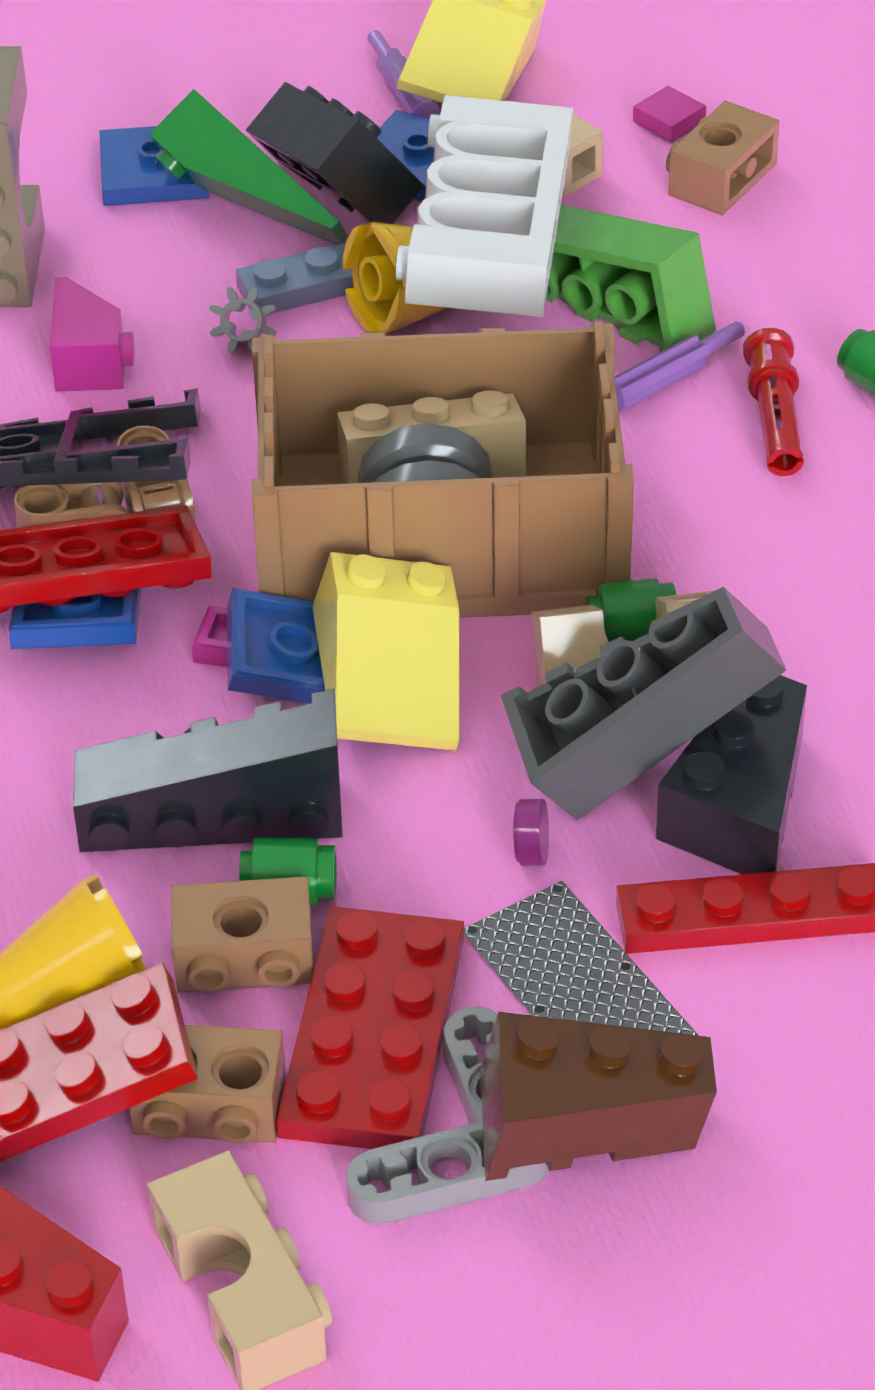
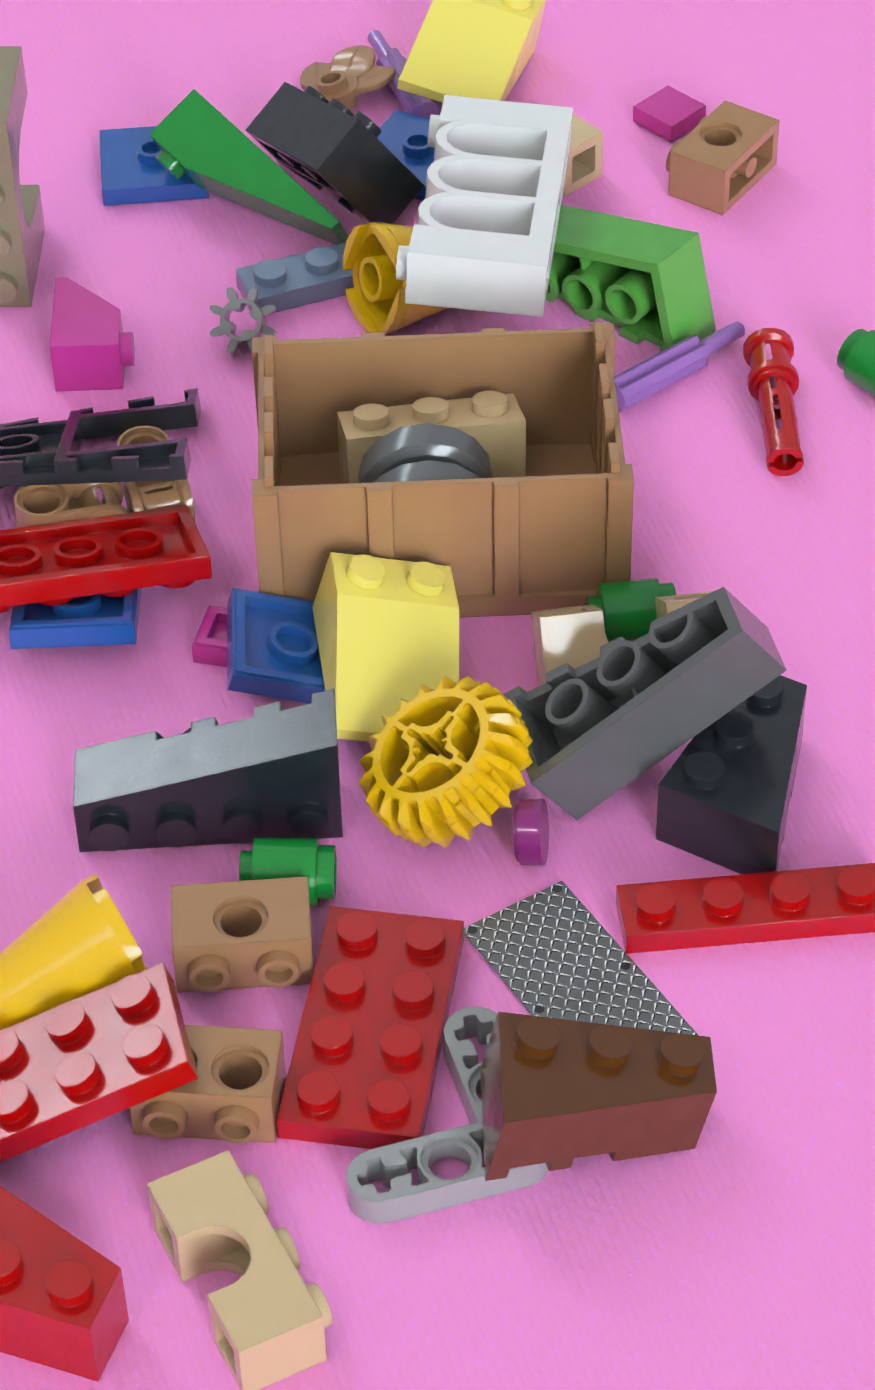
none -> medium nougat plate [300,45,397,110]
none -> yellow gear [359,676,533,848]

